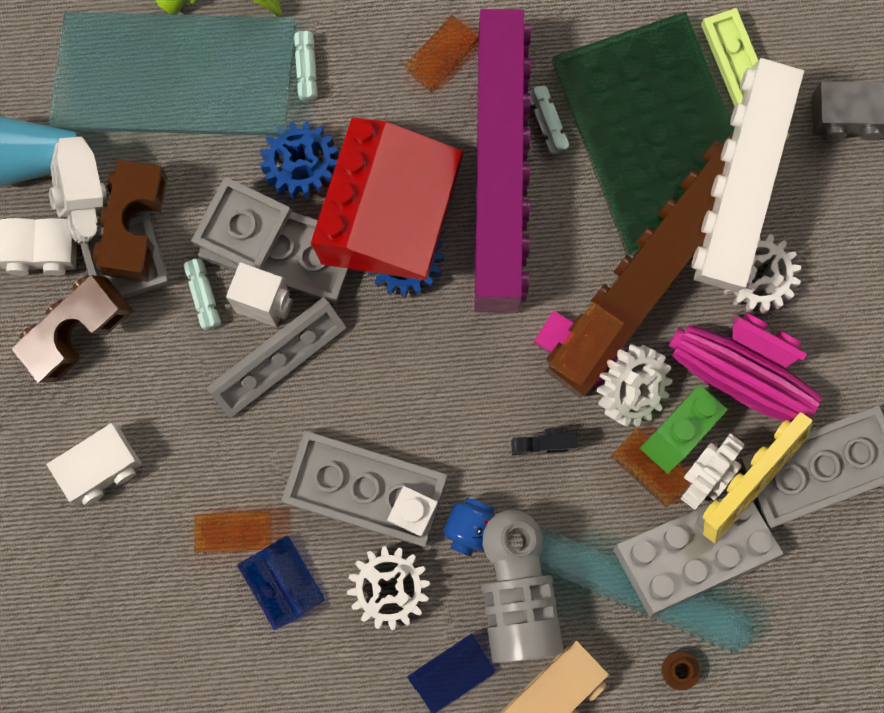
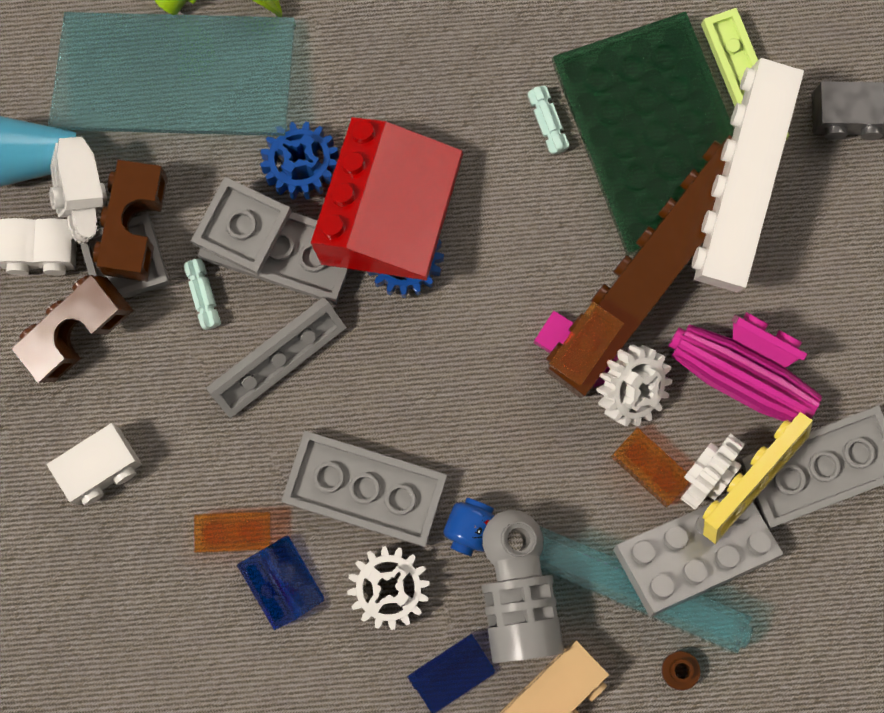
white brick [226,262,292,327] -> none
light aqua axle [294,31,318,101] -> none
white plate [387,486,438,537] -> none
clear orange plate [405,15,478,92] -> none
magenta brick [474,9,531,313] -> none
black plate [511,427,578,456] -> none
bright green brick [640,384,728,474] -> none
white gear [723,234,801,314] -> none

